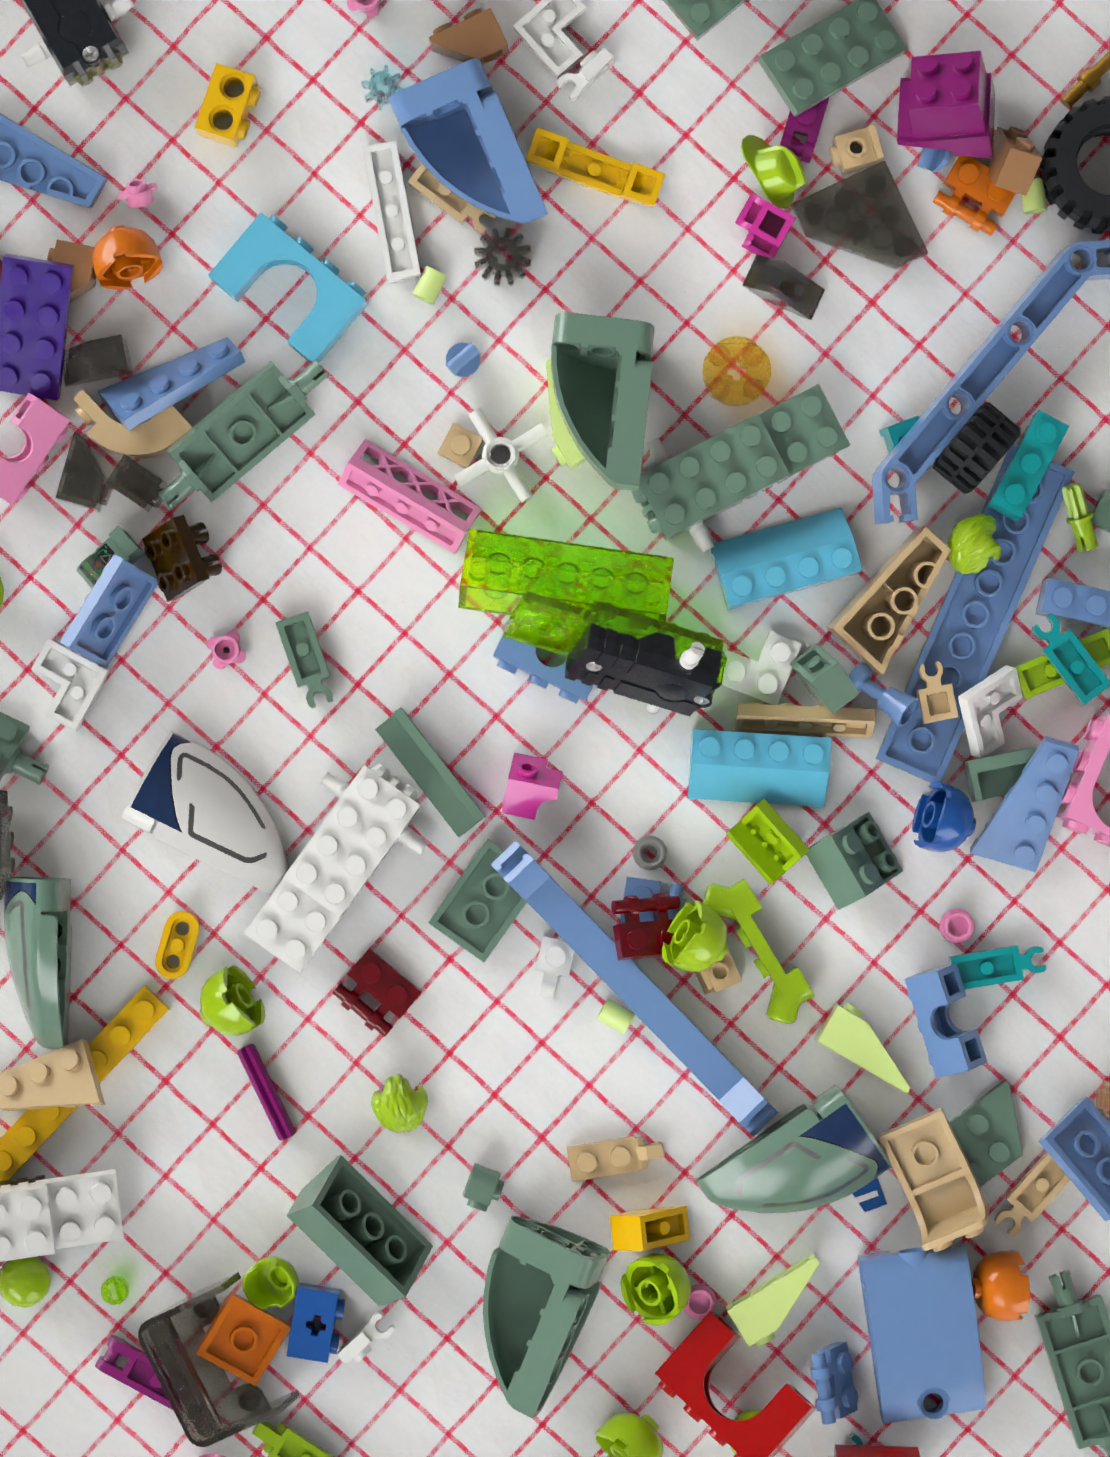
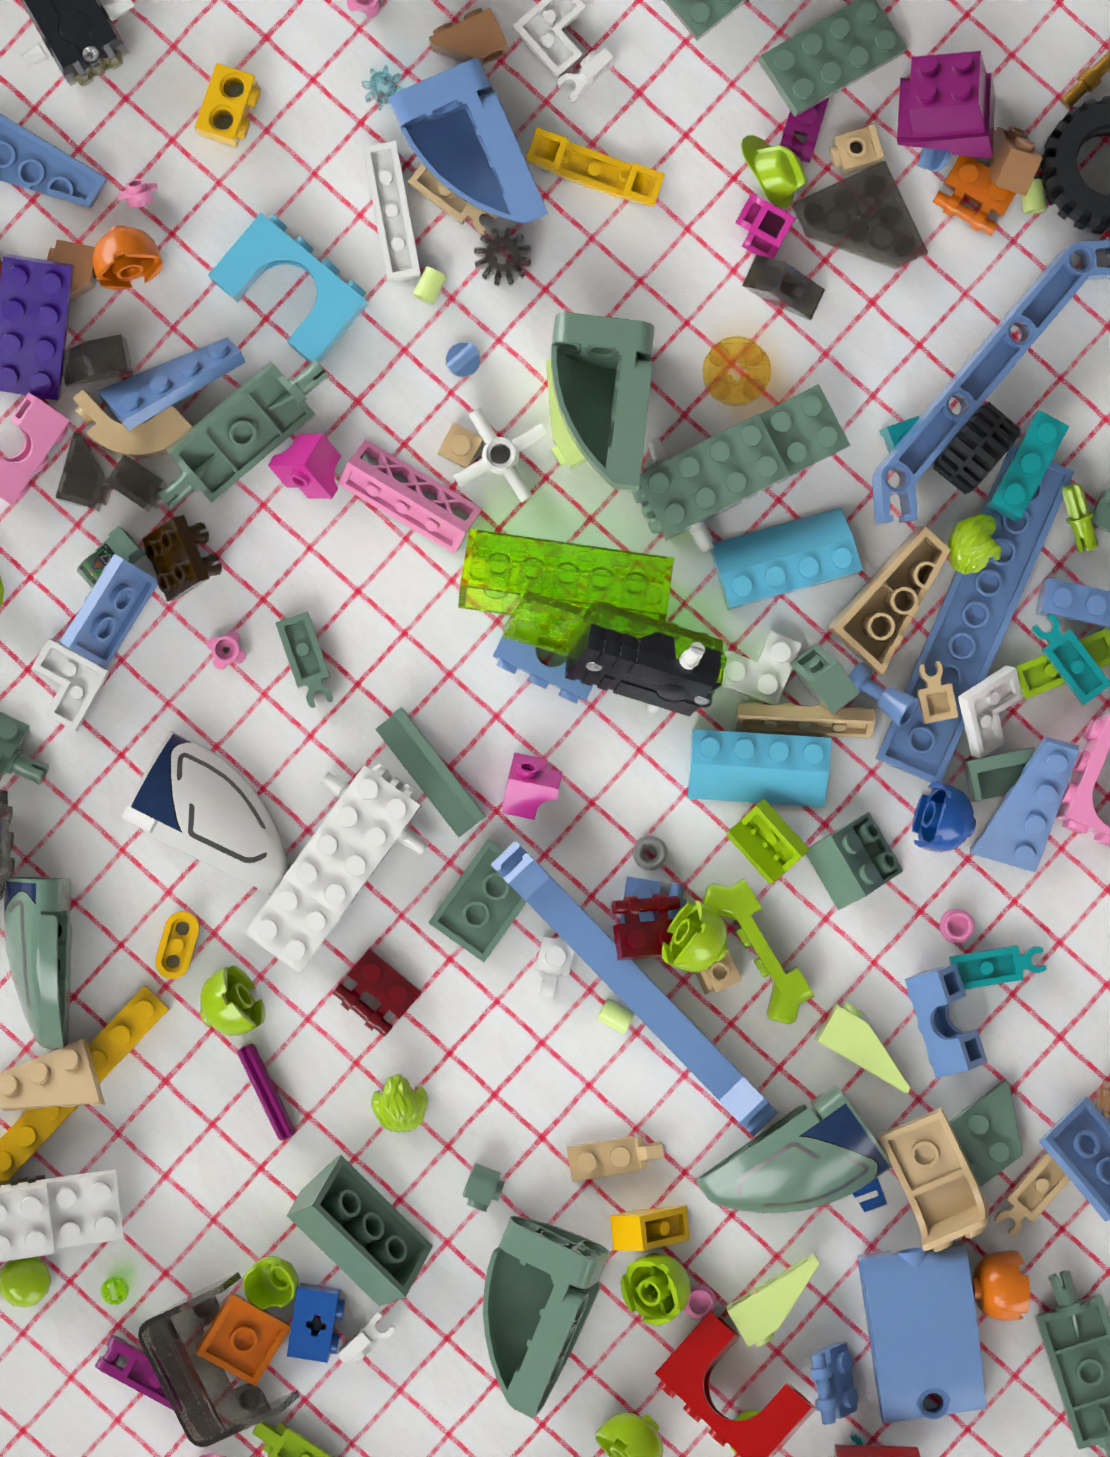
none -> dark pink brick [268,434,341,499]

